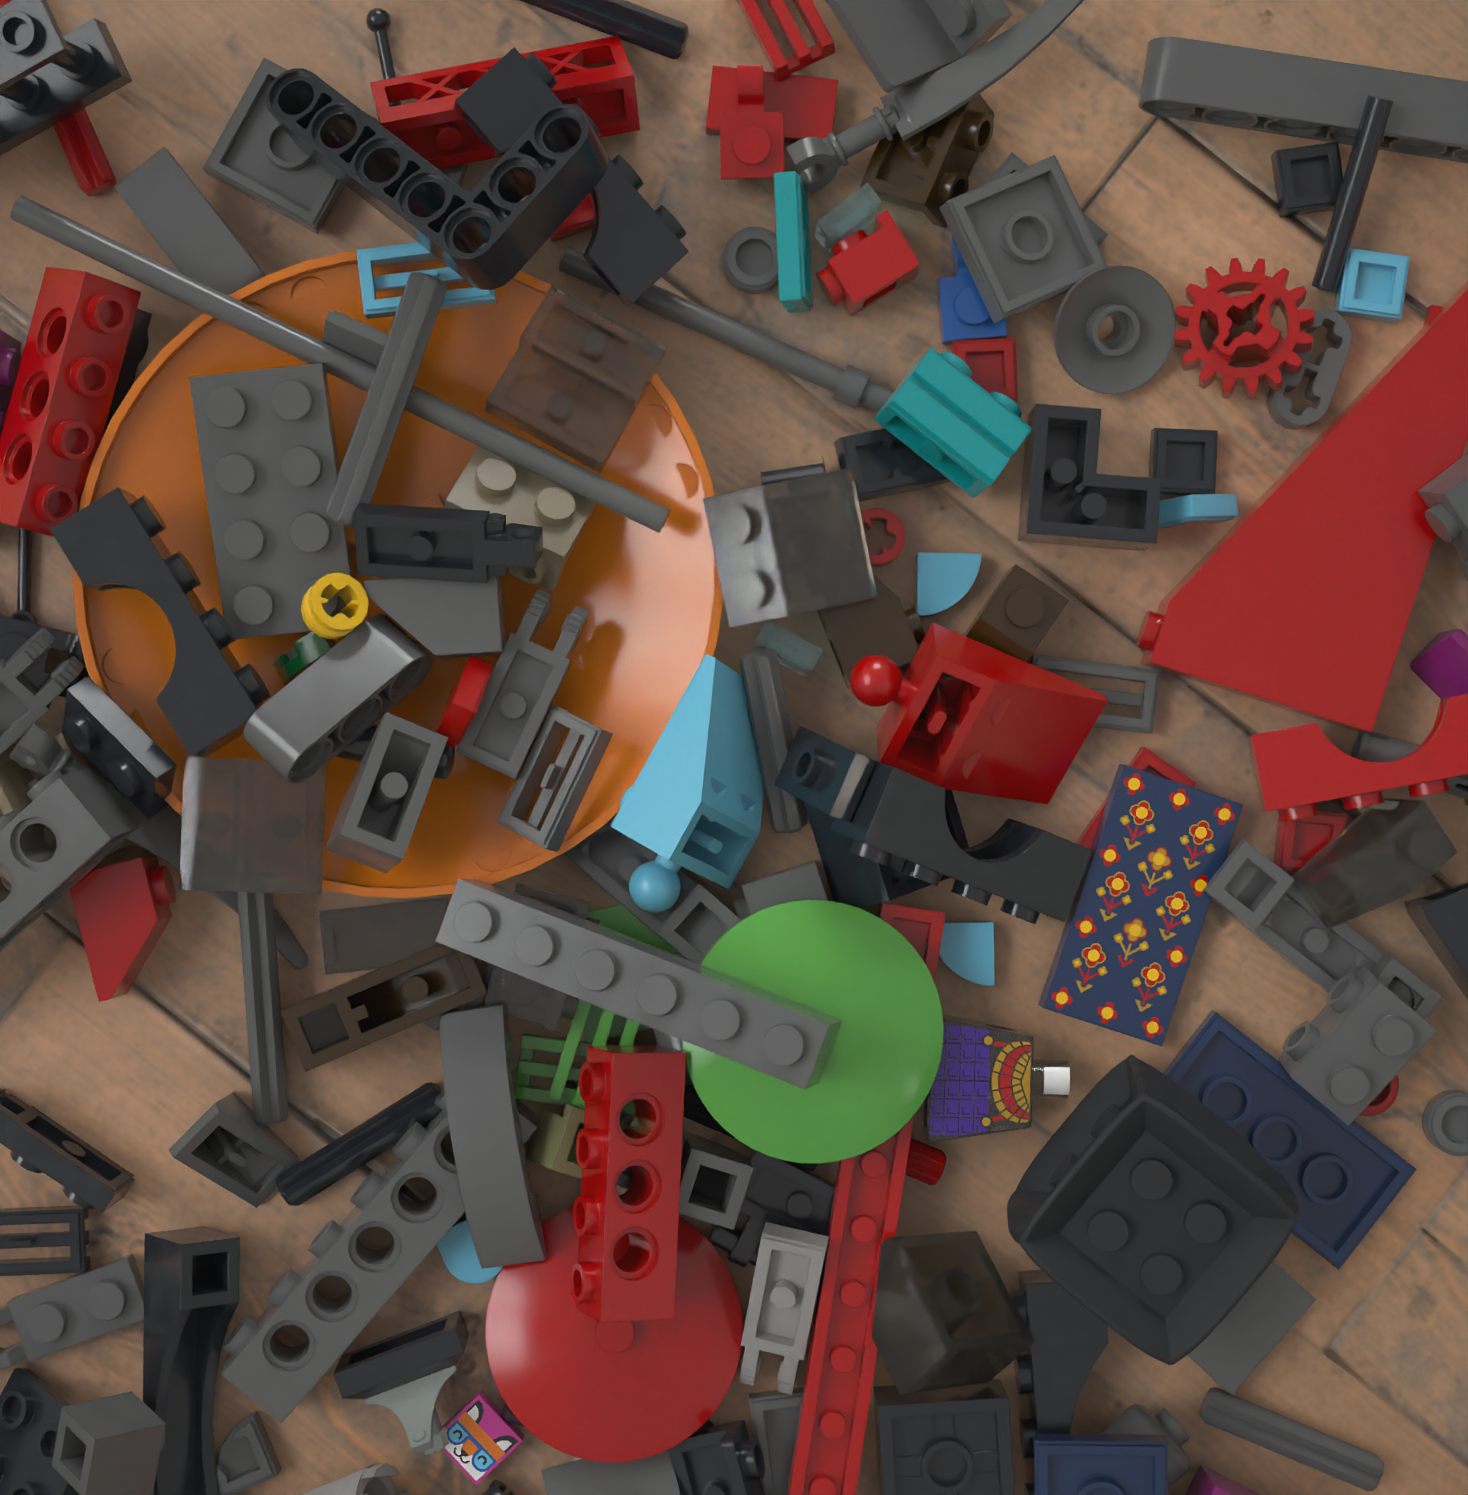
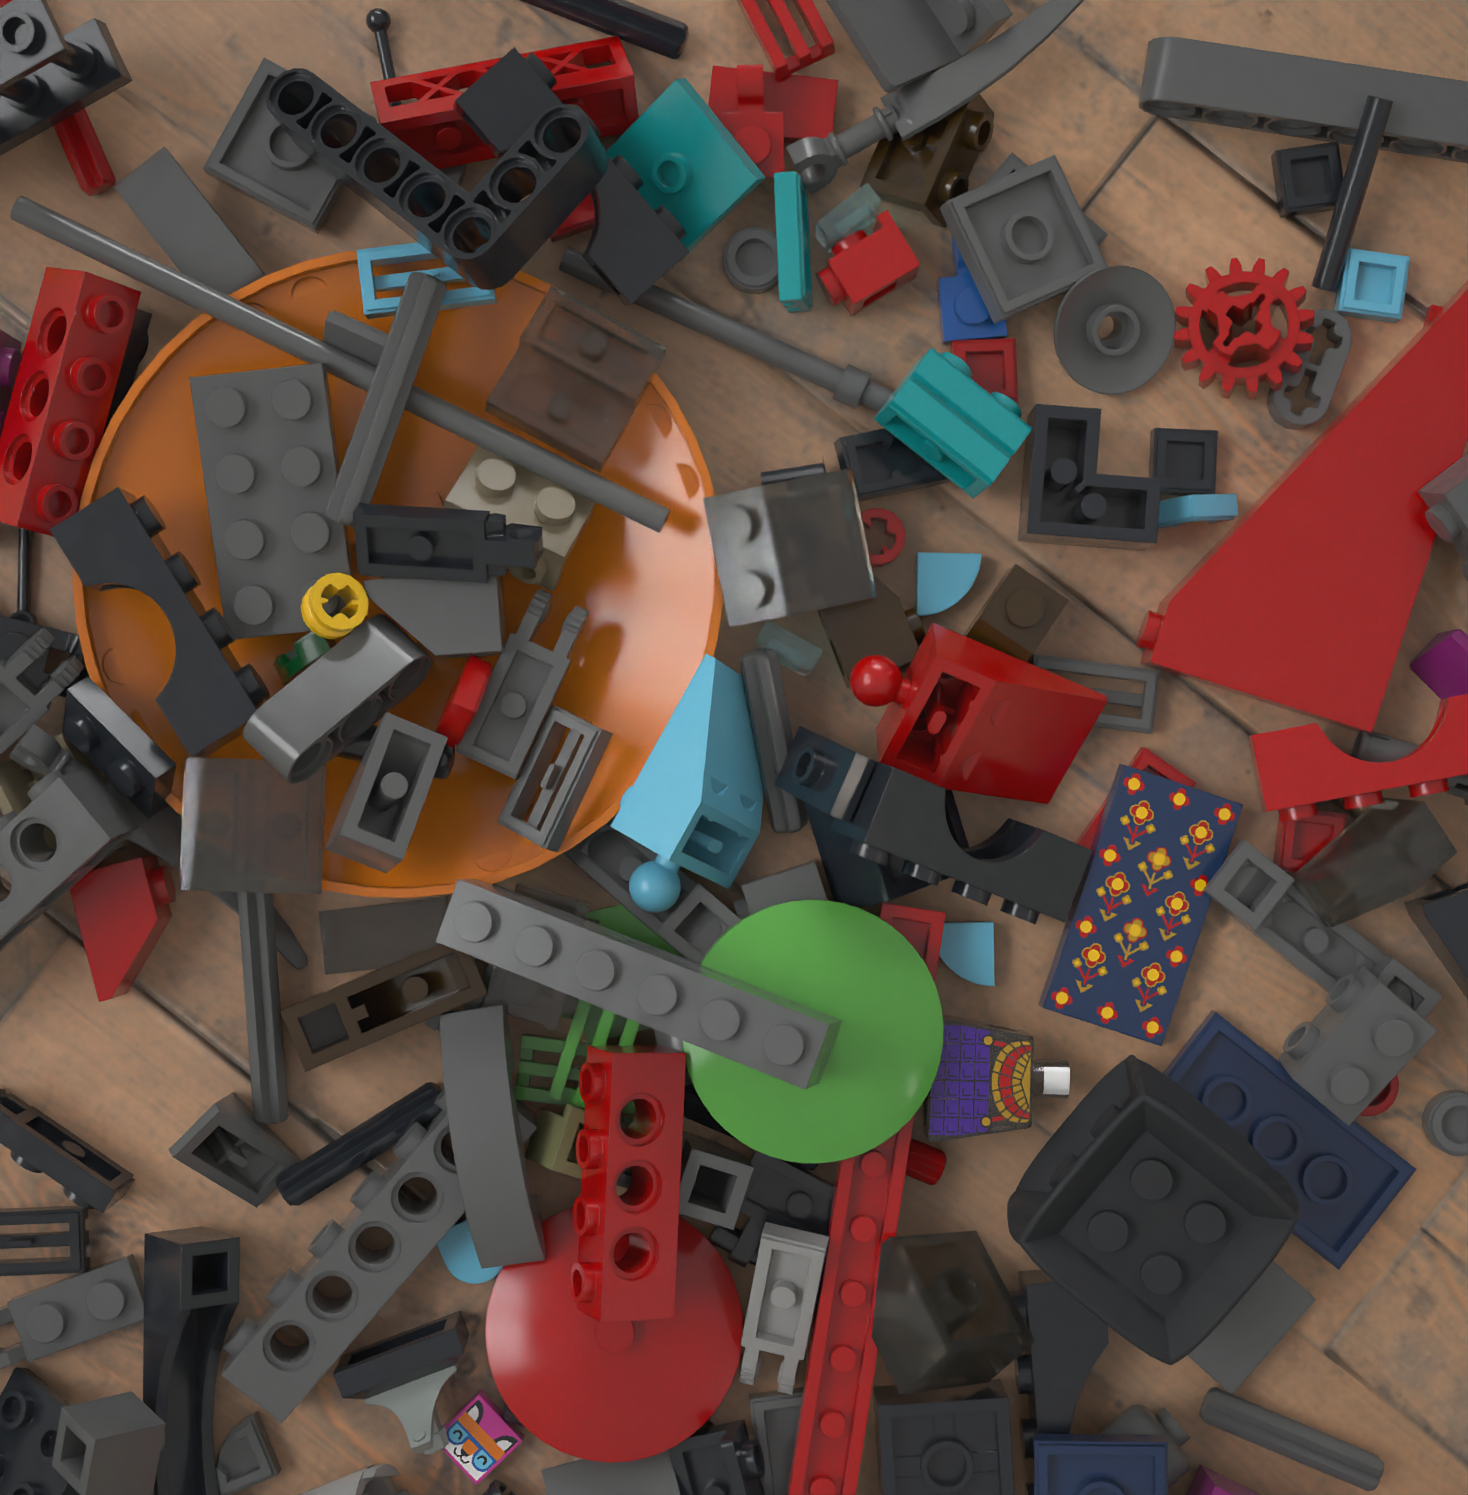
none -> teal plate [607,78,766,261]

